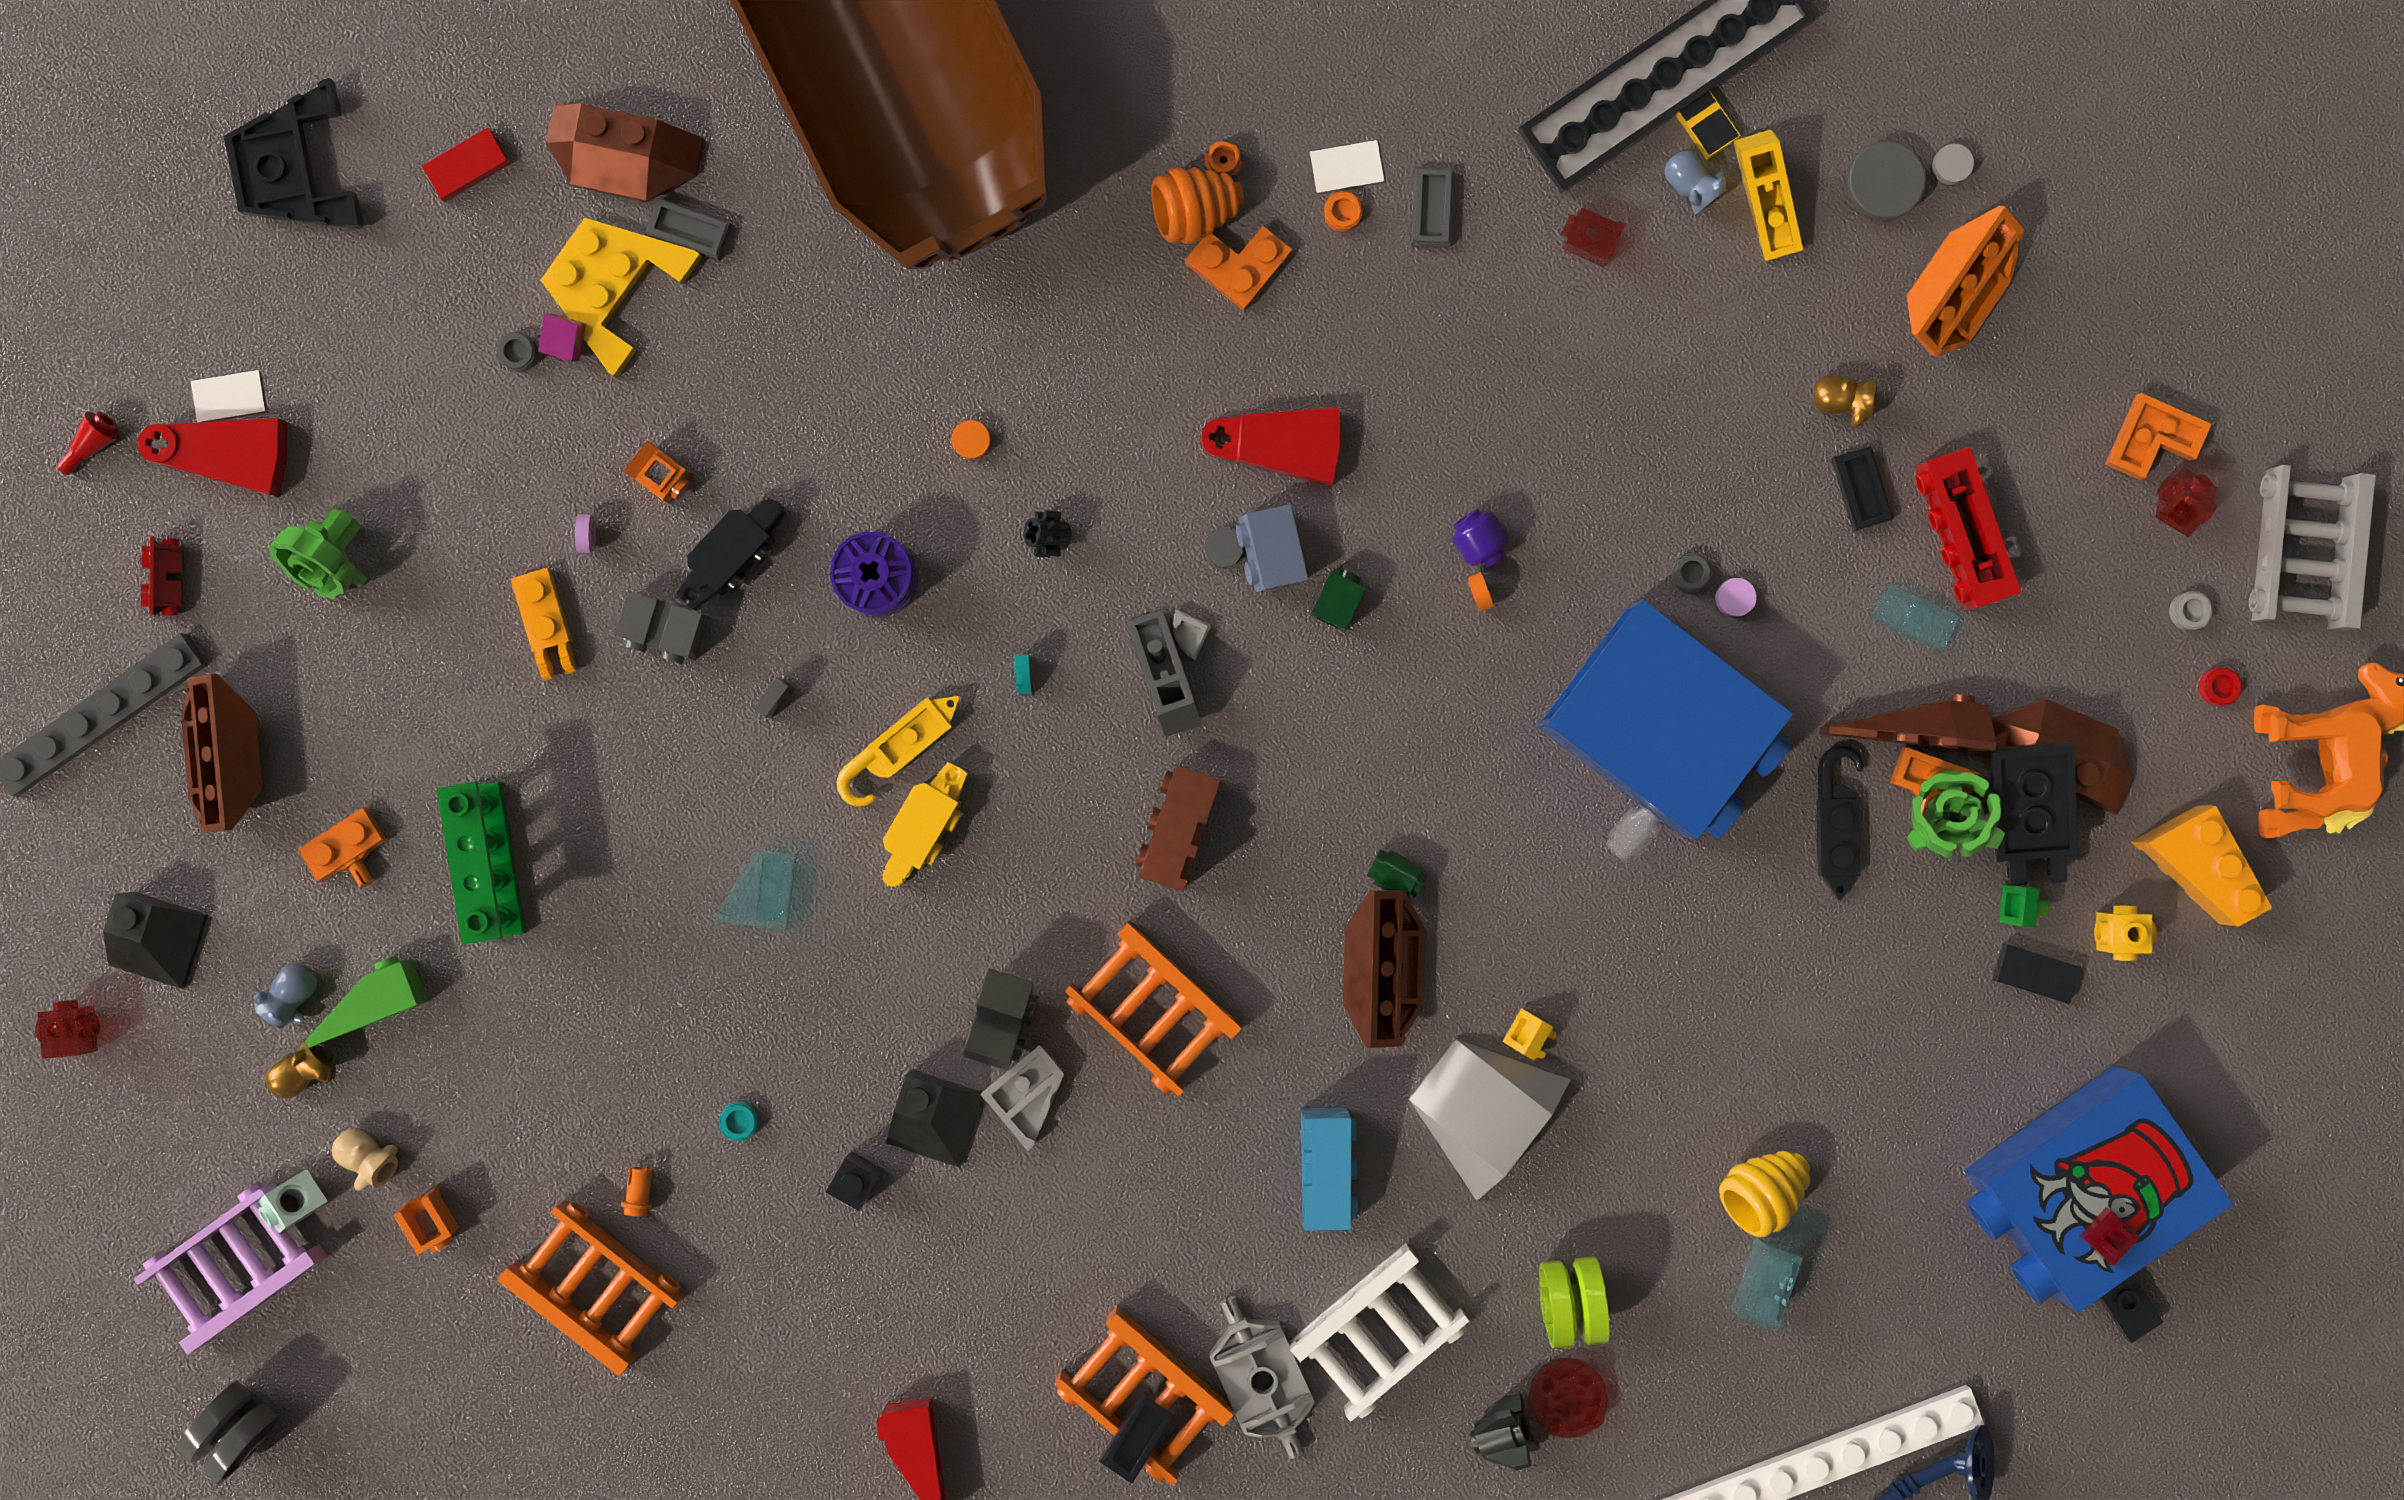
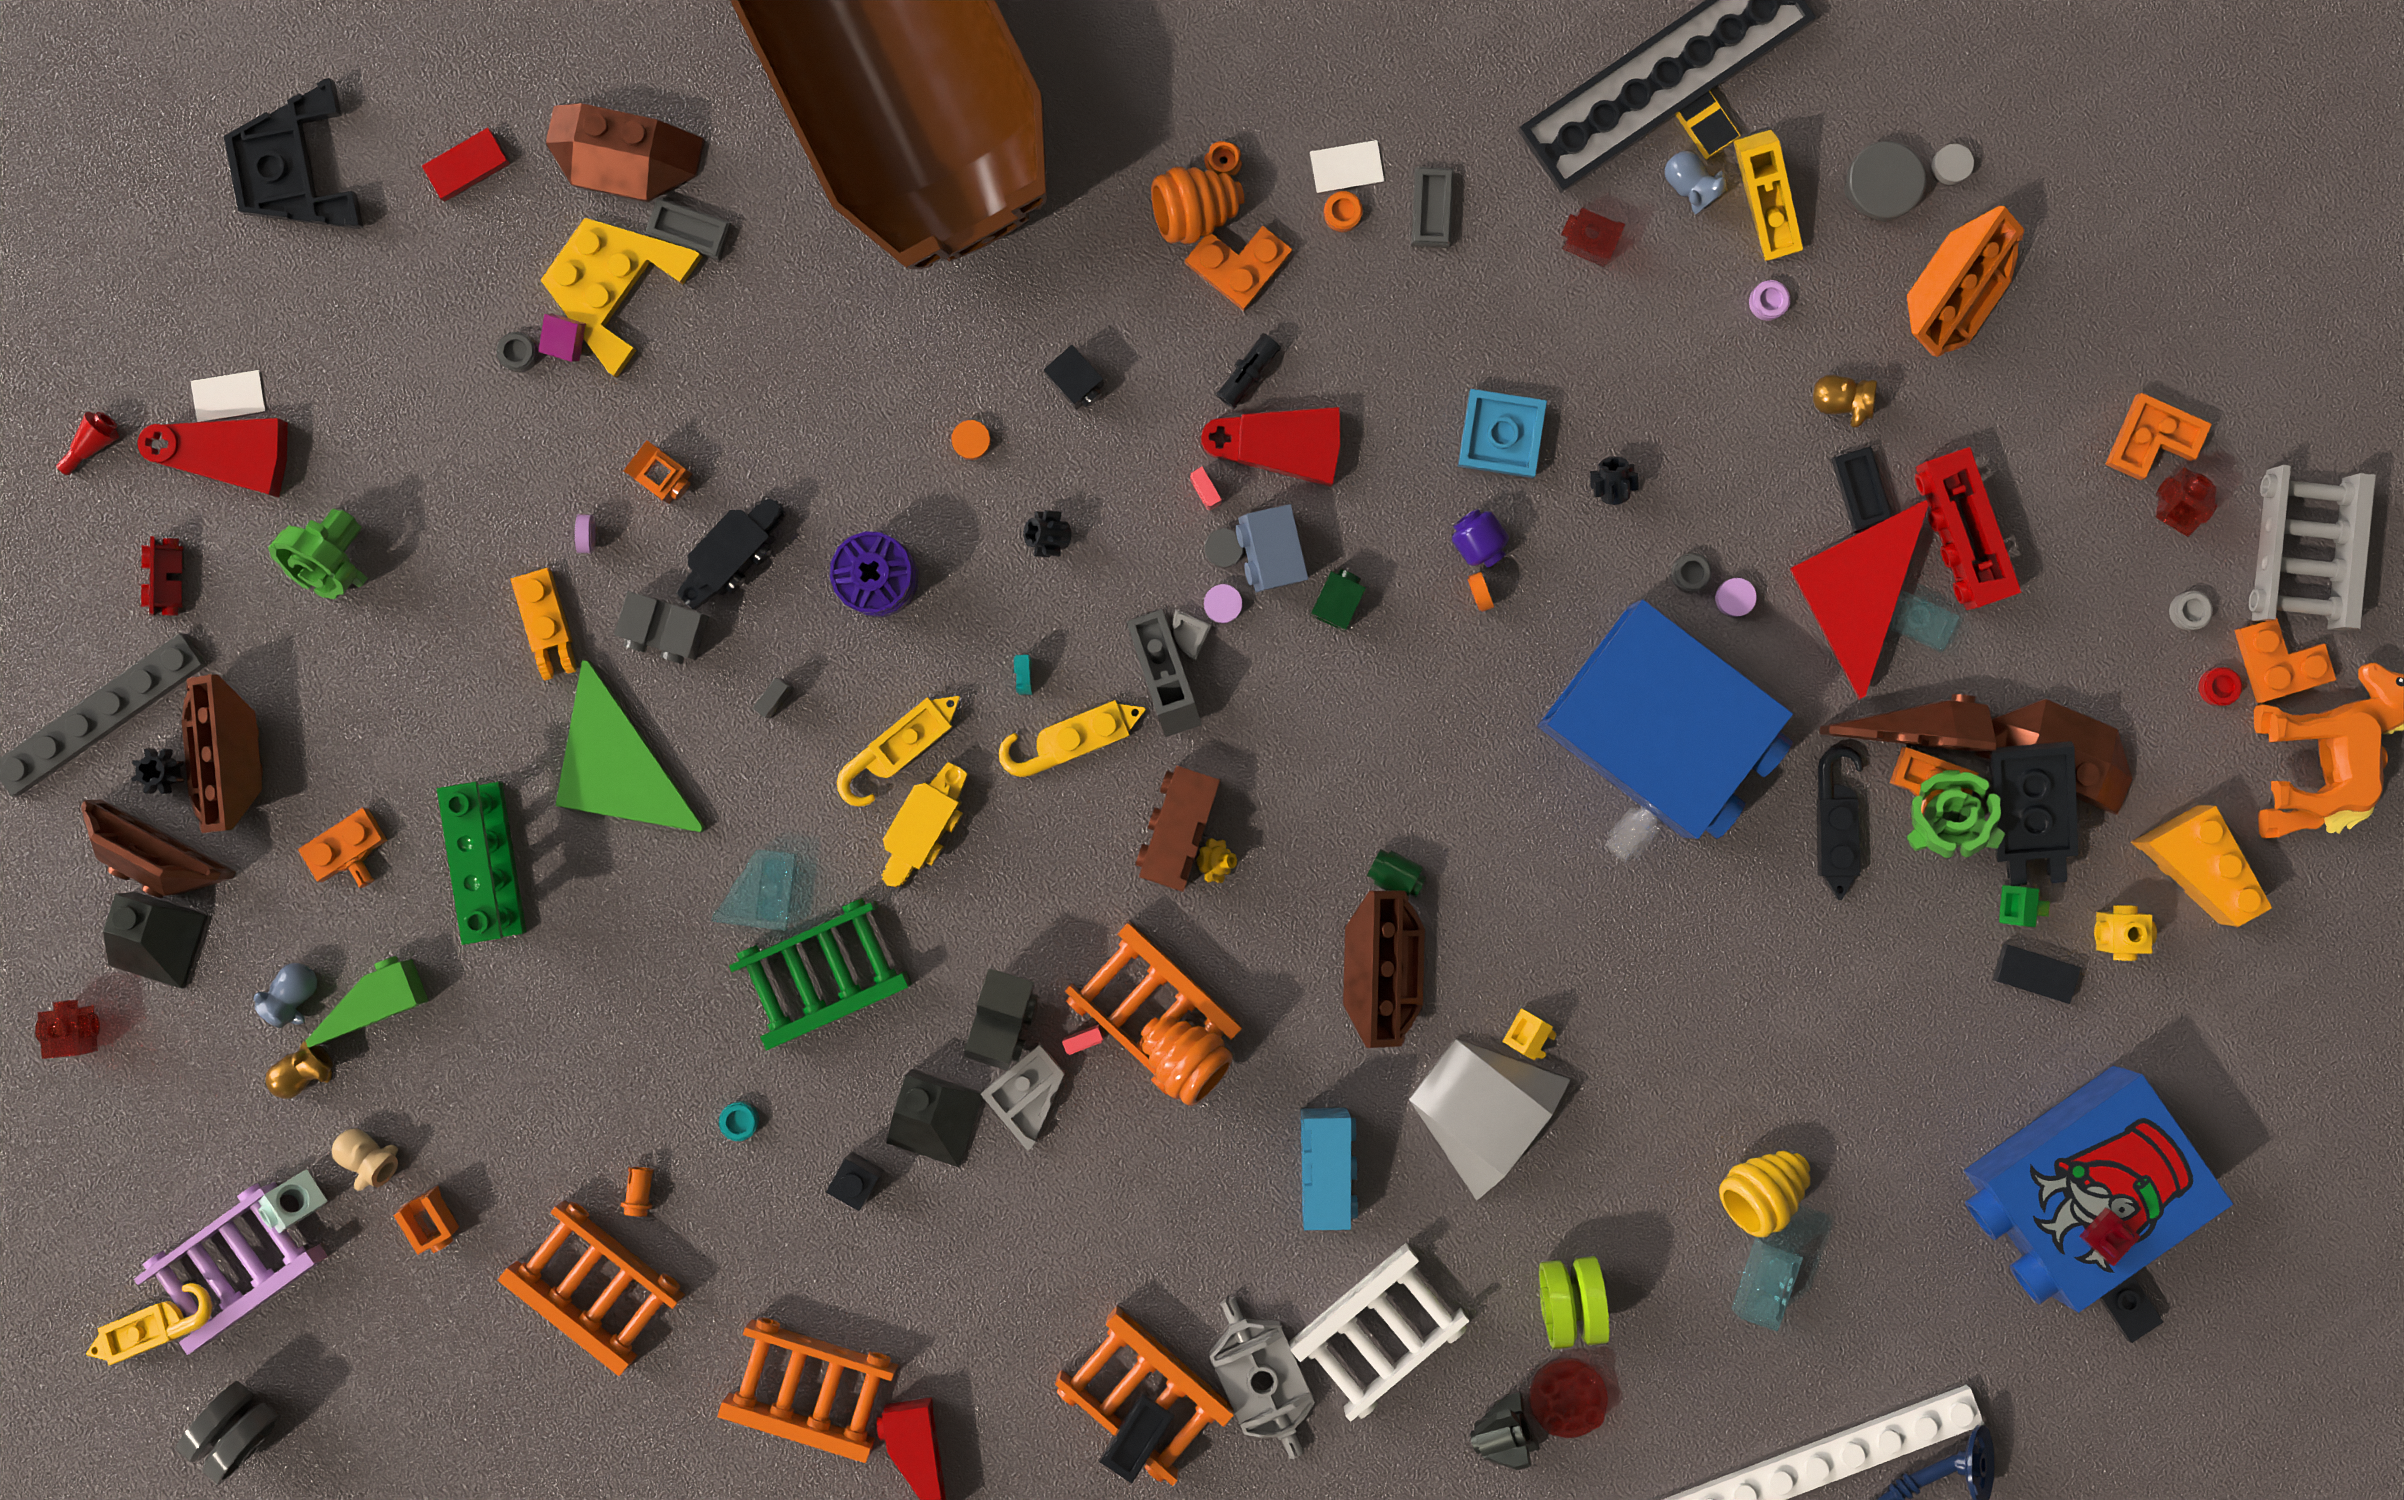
none -> copper wedge [81,800,236,898]
none -> yellow plate [86,1283,213,1365]
none -> black gear [131,748,184,794]
none -> bright green tile [555,660,705,832]
none -> orange fence [717,1317,898,1463]
none -> green fence [729,898,913,1051]
none -> yellow plate [999,700,1146,777]
none -> black brick [1043,345,1104,410]
none -> coral tile [1062,1024,1104,1055]
none -> orange piece [1141,1016,1233,1106]
none -> coral tile [1190,467,1222,511]
none -> yellow plant [1197,838,1237,883]
none -> lavender tile [1204,584,1242,624]
none -> black pin [1216,333,1281,409]
none -> dark azure plate [1458,389,1547,478]
none -> black gear [1590,456,1639,505]
none -> lavender tile [1749,280,1790,321]
none -> red tile [1790,500,1929,700]
none -> orange plate [2234,618,2336,703]

